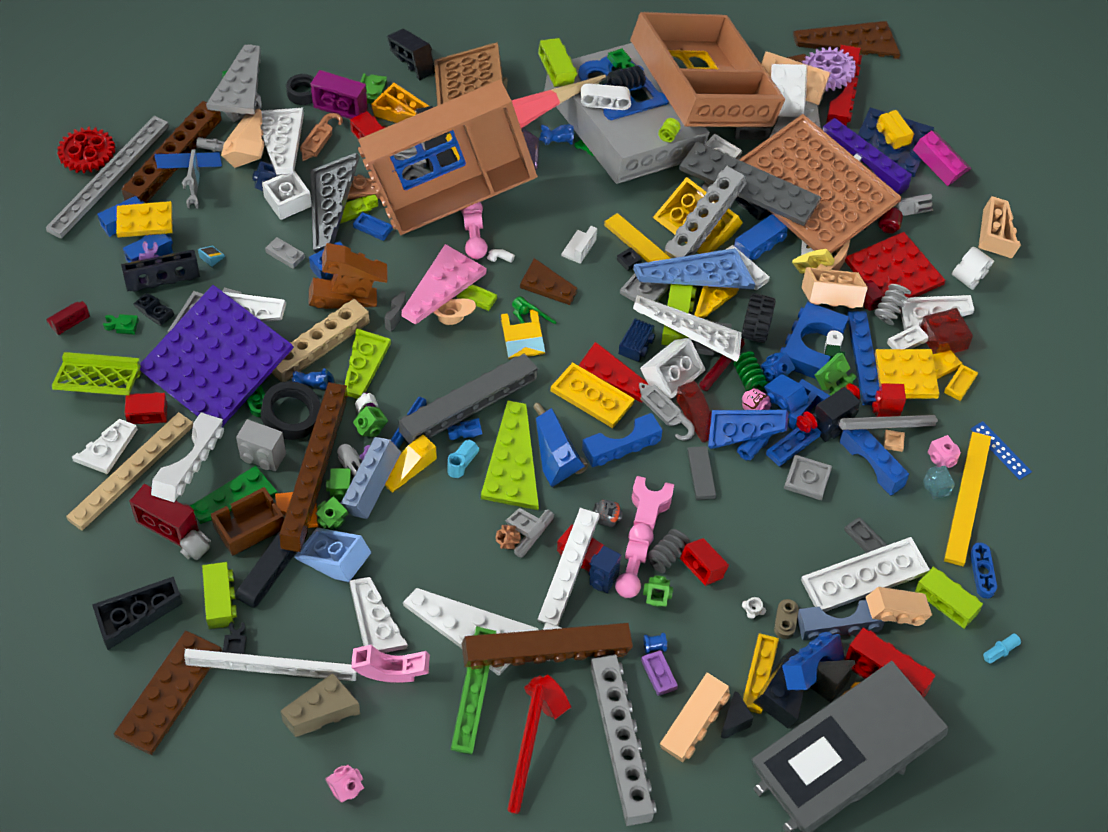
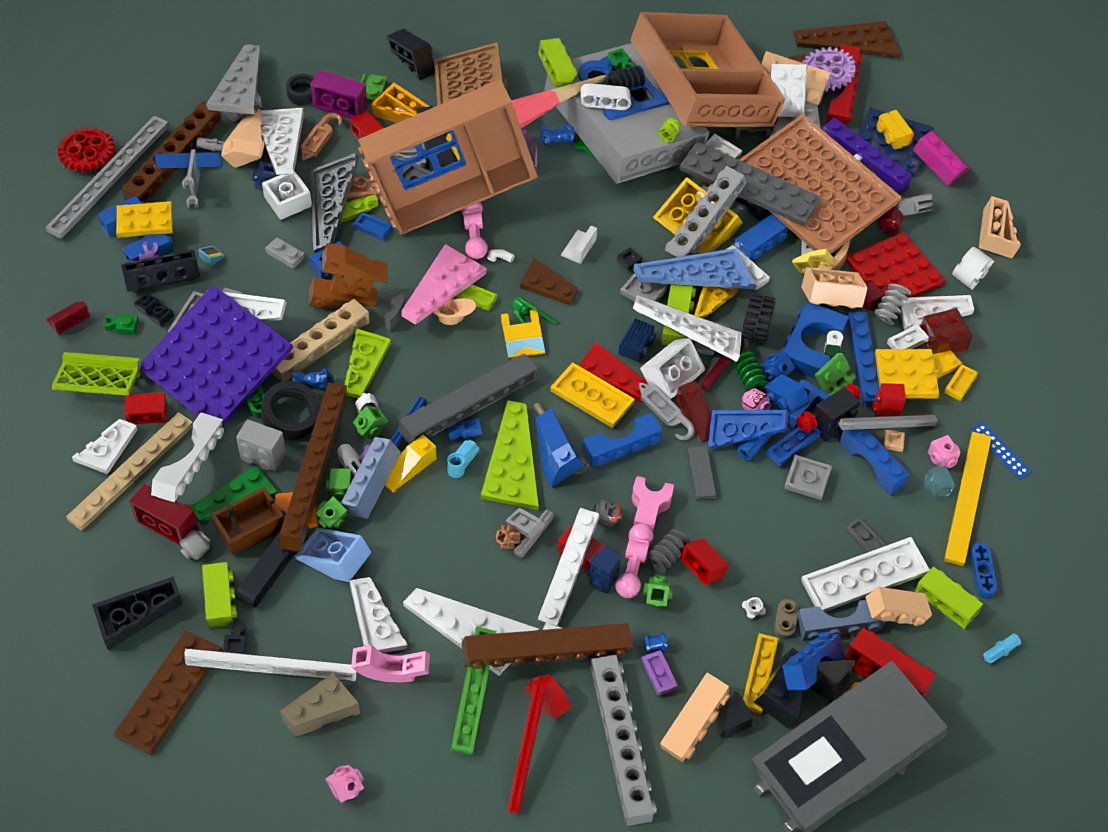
yellow tile [604,213,671,262] -> none

